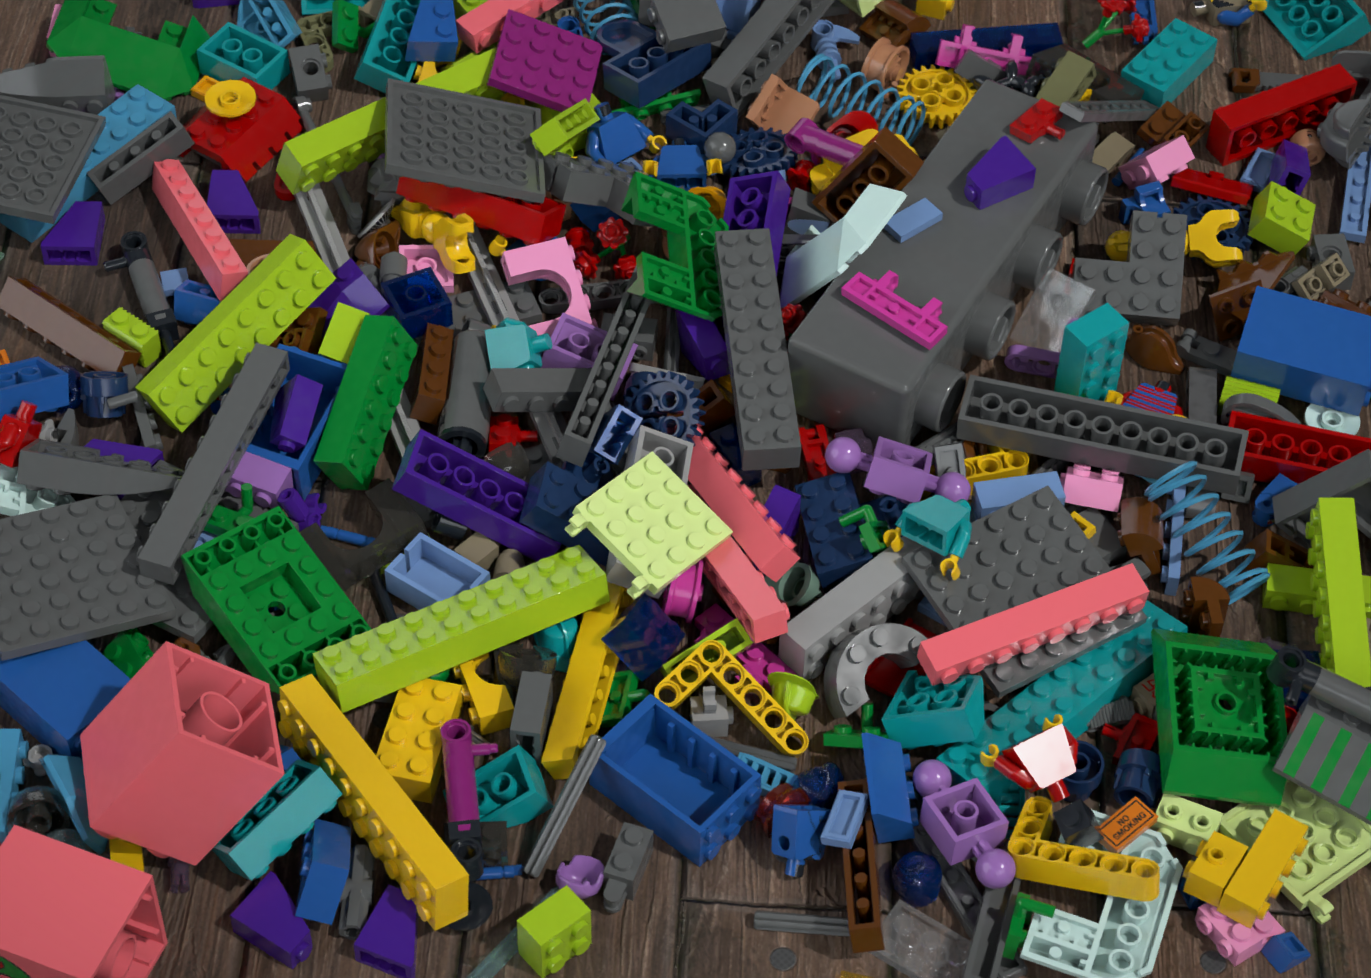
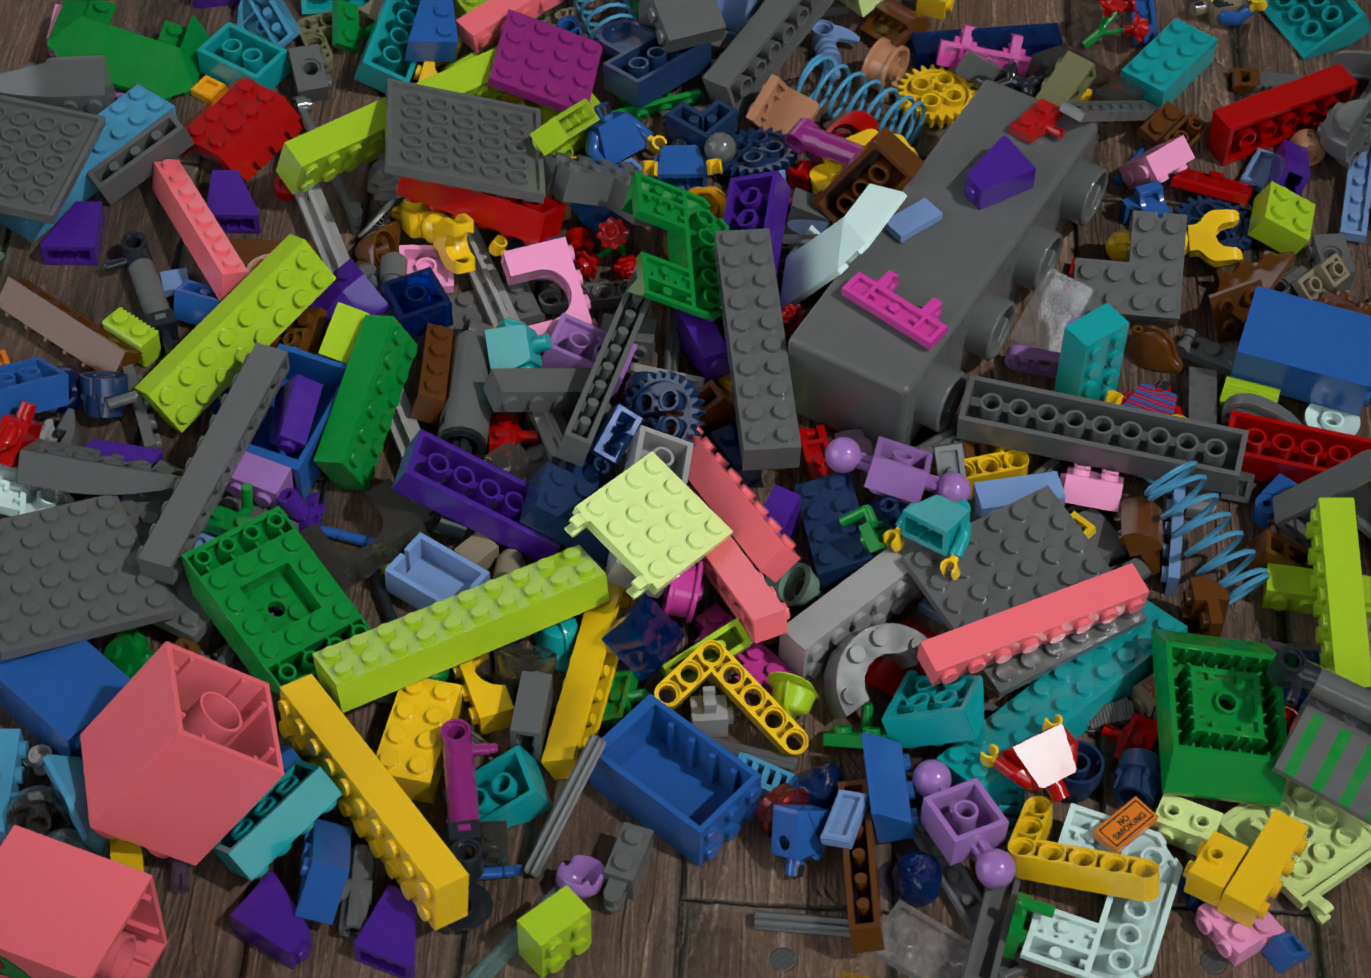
yellow dish [204,80,257,117] -> none
black brick [1053,799,1104,848] -> none
dark tan slope [1092,131,1135,173] -> none

